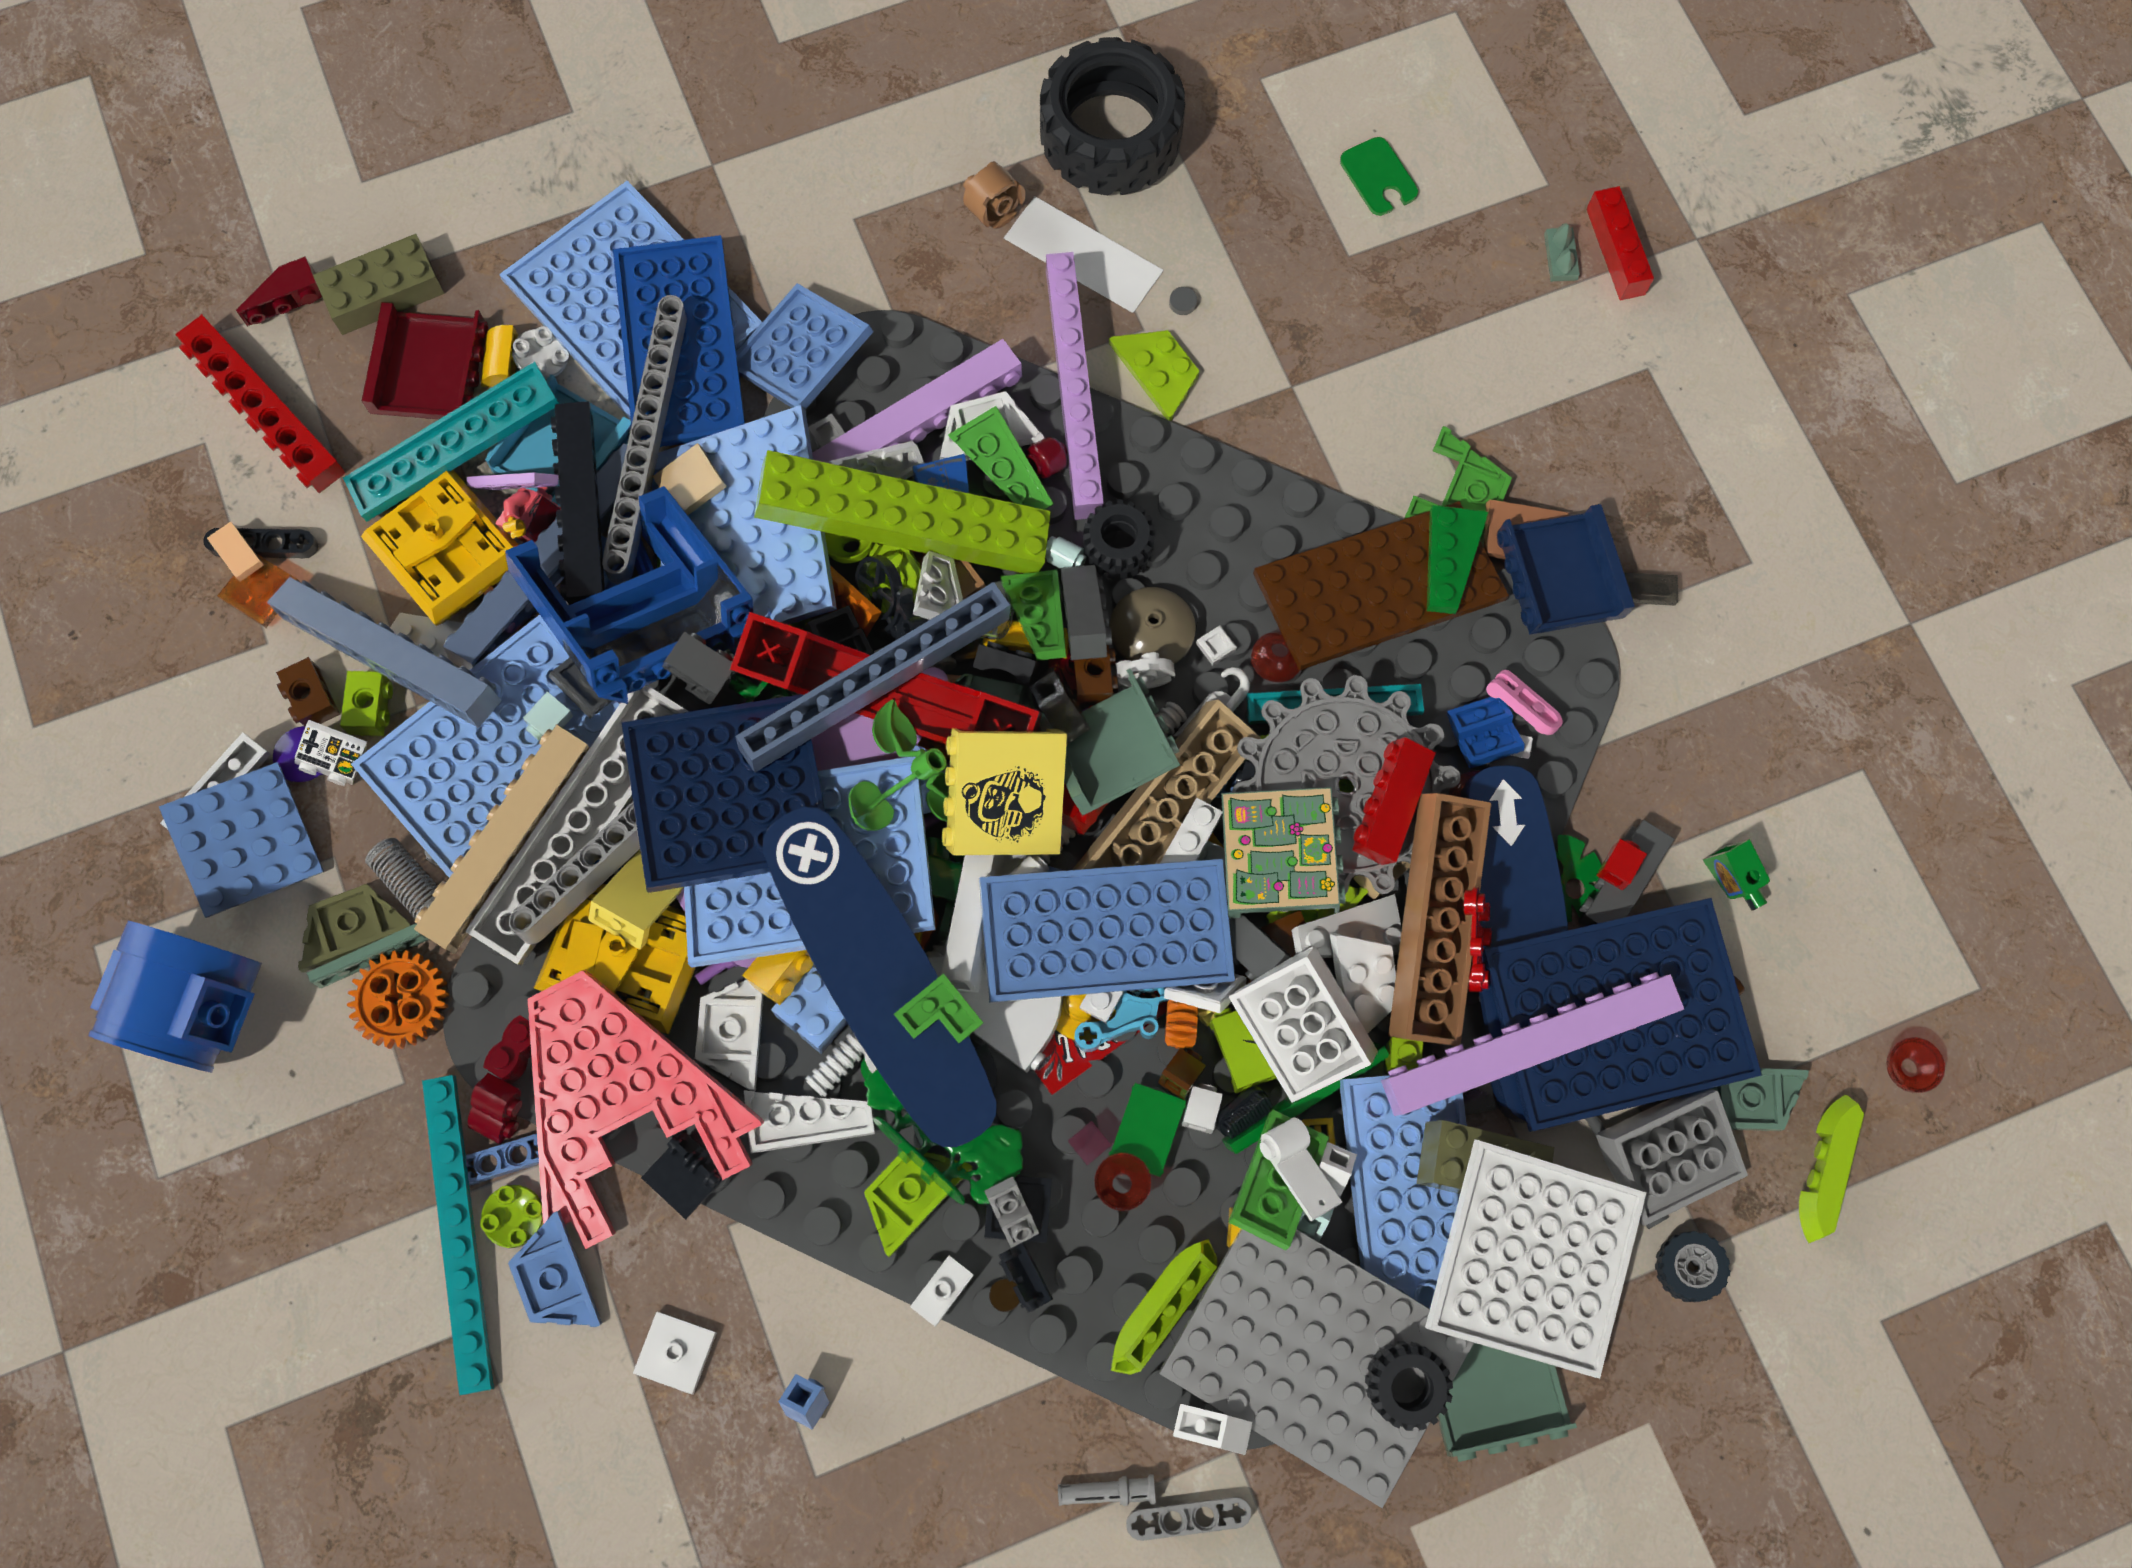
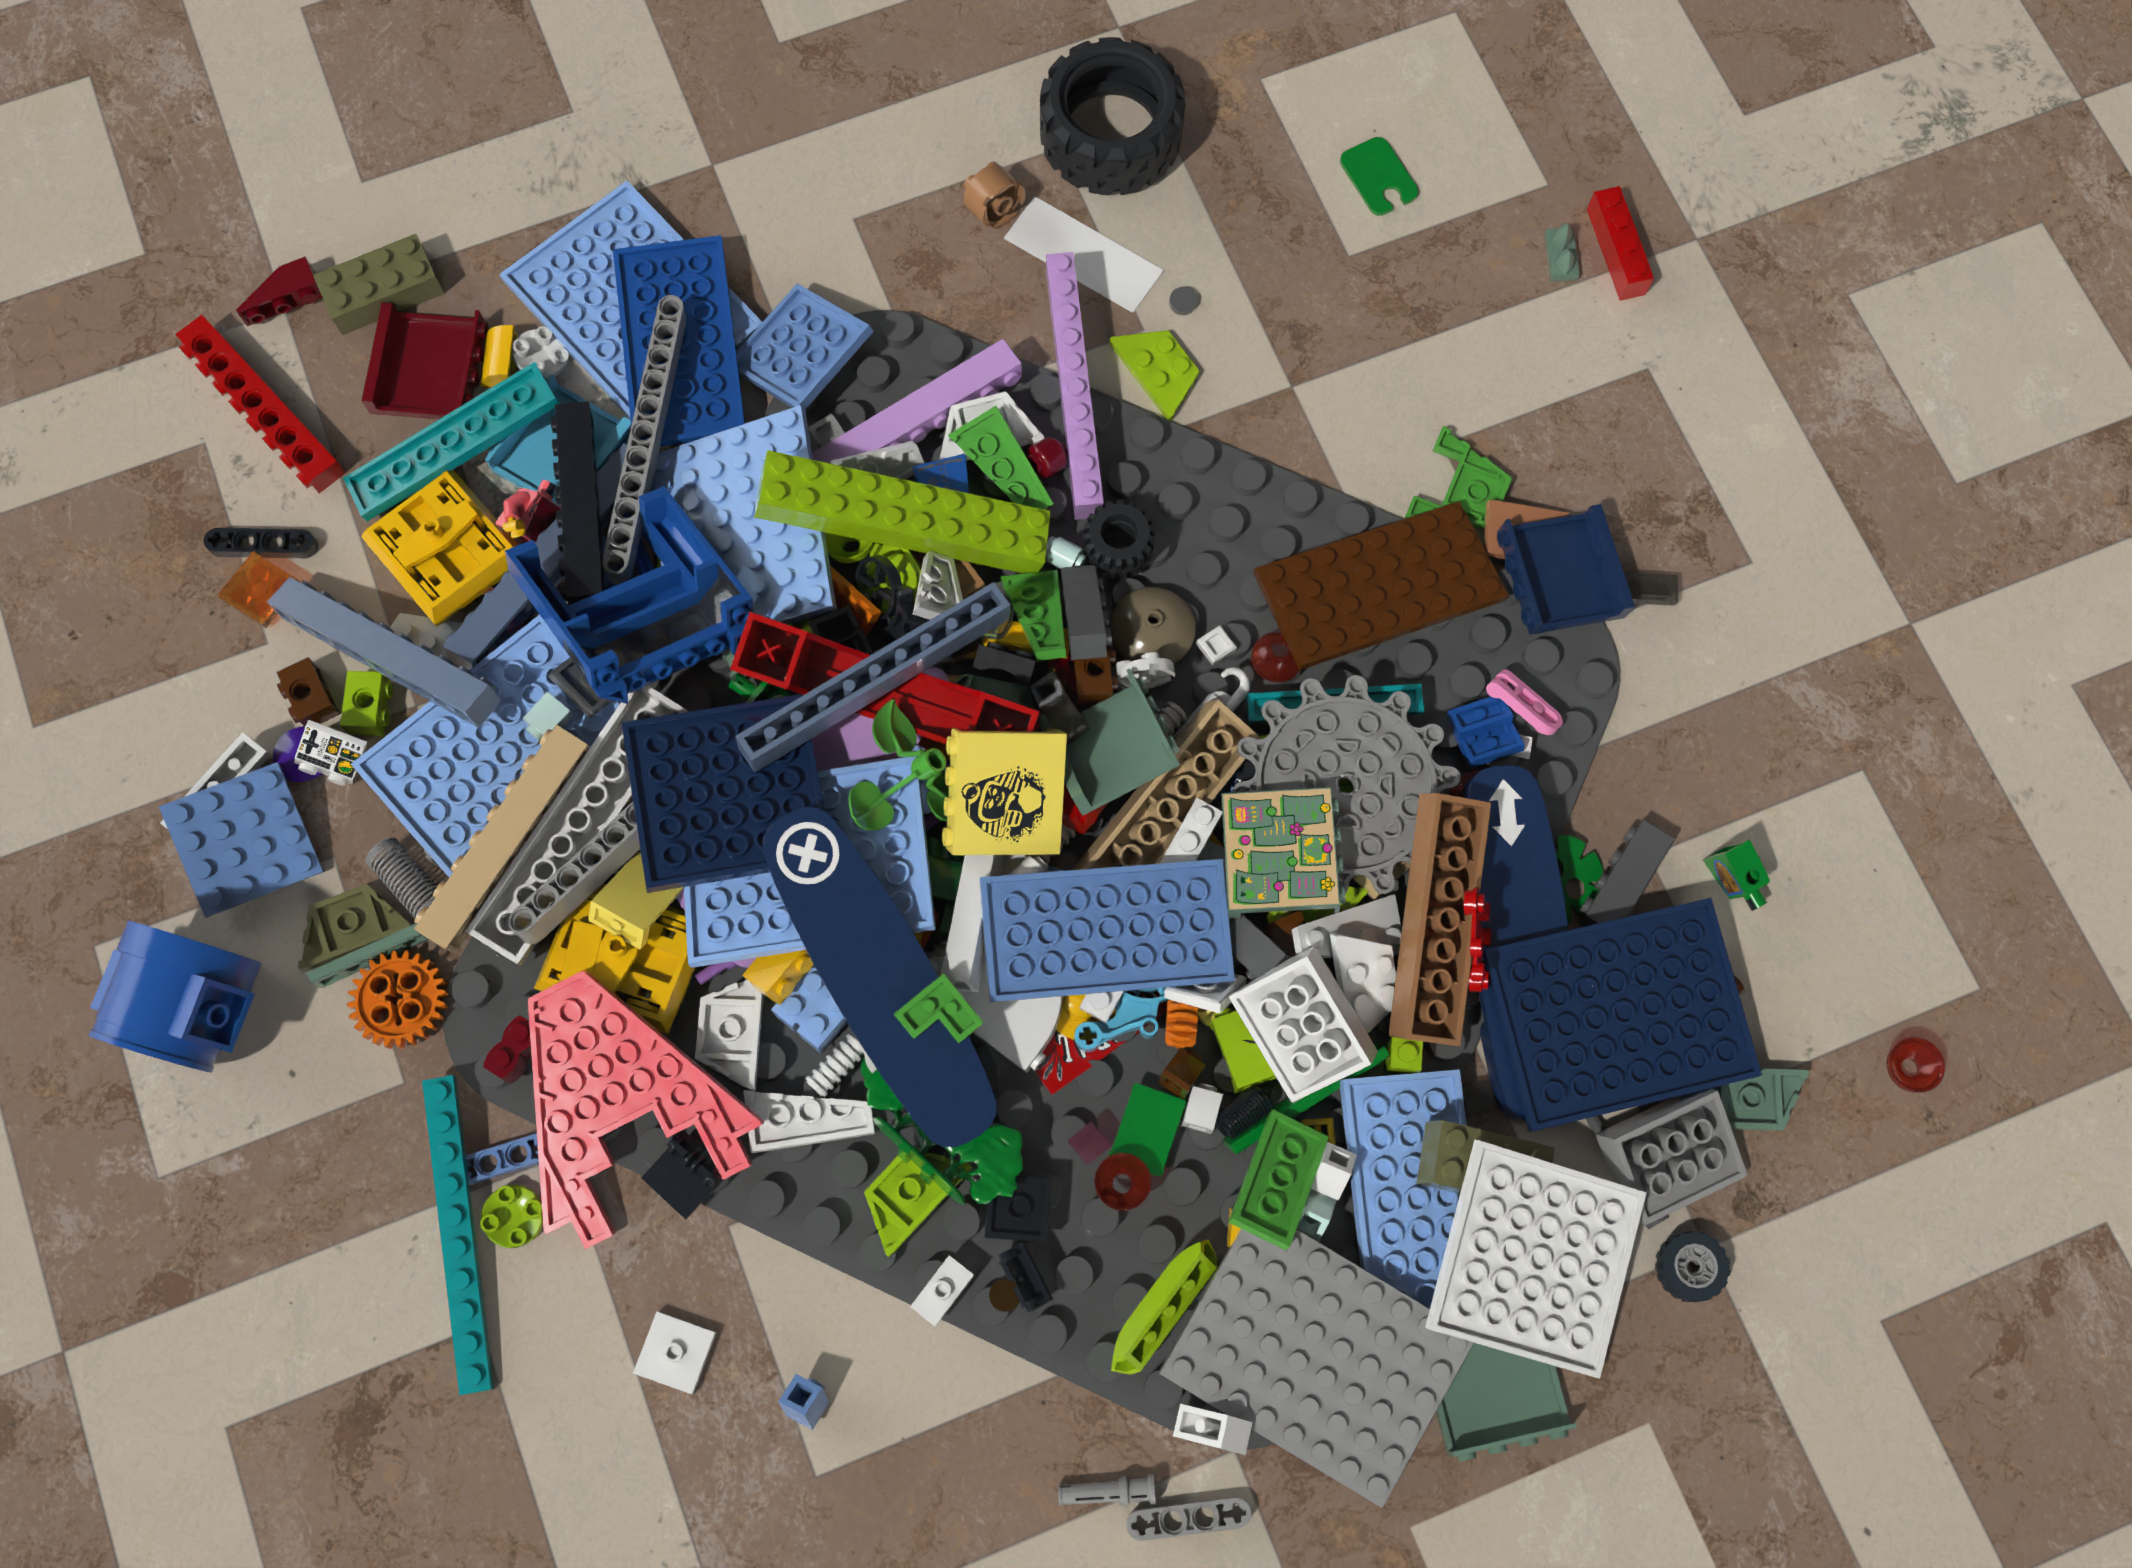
light nougat tile [207,522,264,582] -> none
lavender tile [467,472,558,490] -> none
dark red brick [467,1073,522,1144] -> none
medium blue wing [508,1210,602,1327] -> none
tan tile [652,443,727,515] -> none
dark grey brick [662,631,733,705] -> none
light grey slope [984,1177,1039,1248] -> none
white door [1260,1117,1342,1221] -> none
red brick [1352,737,1436,865] -> none
black tyre [1365,1341,1453,1431] -> none
lavender brick [1381,972,1684,1116] -> none
green wing [1427,505,1488,614] -> none
red brick [1596,839,1647,891] -> none
lime brick [1799,1095,1864,1244] -> none

